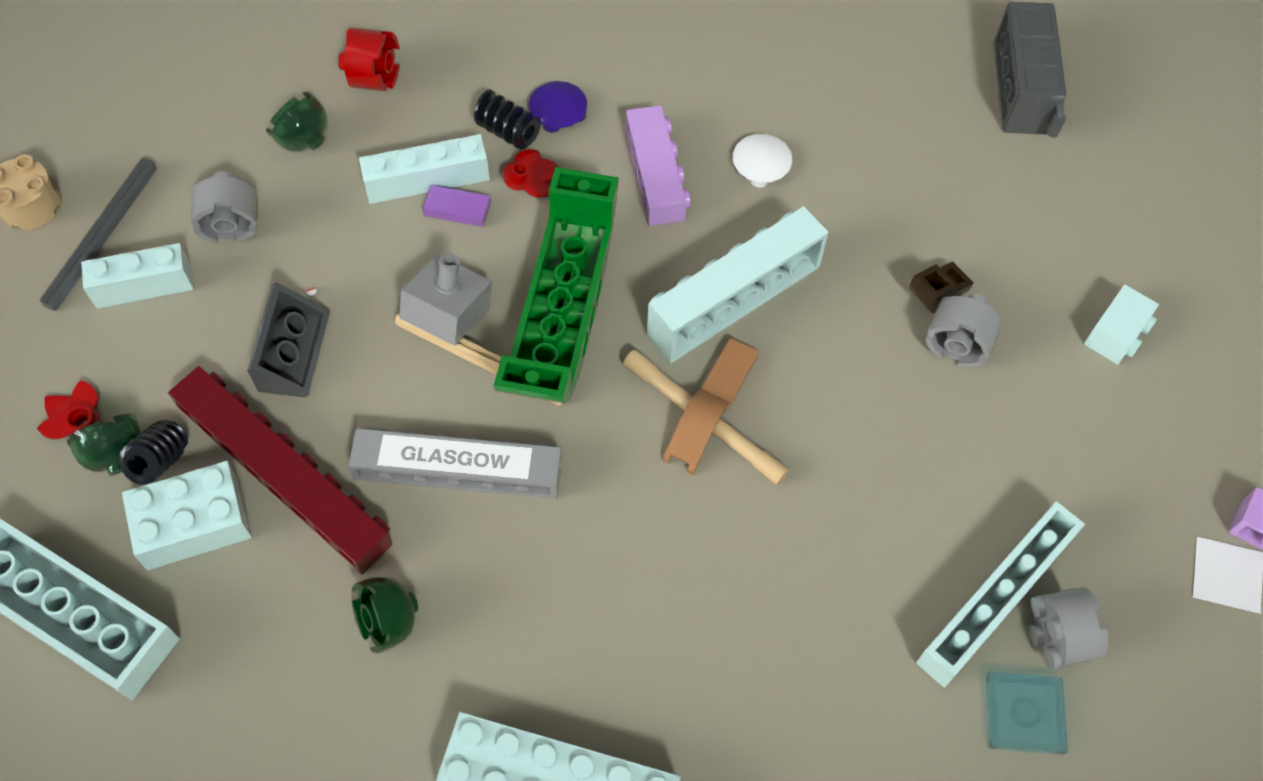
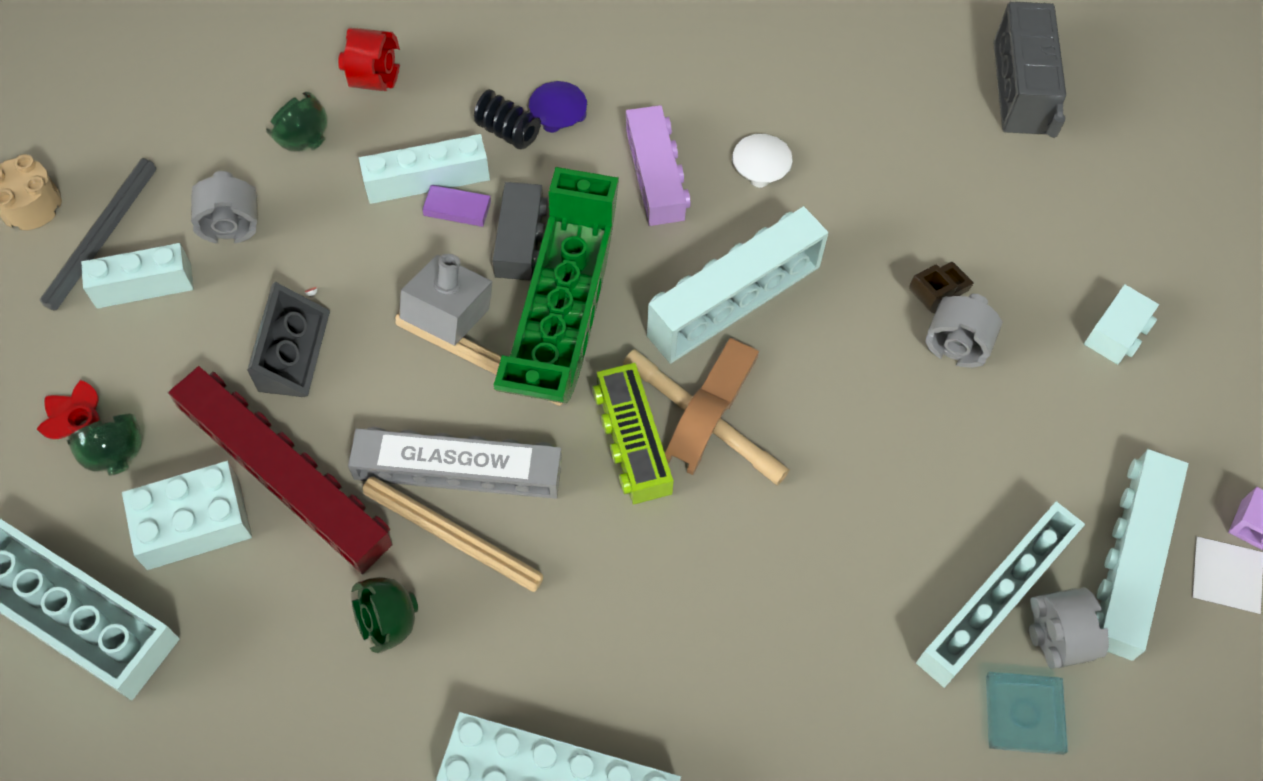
black piece [119,420,188,485] -> none
red plate [503,149,559,198] -> none
none -> tan axle [362,477,543,592]
none -> dark grey brick [493,182,548,280]
none -> lime brick [592,363,674,505]
none -> light aqua brick [1095,449,1189,661]

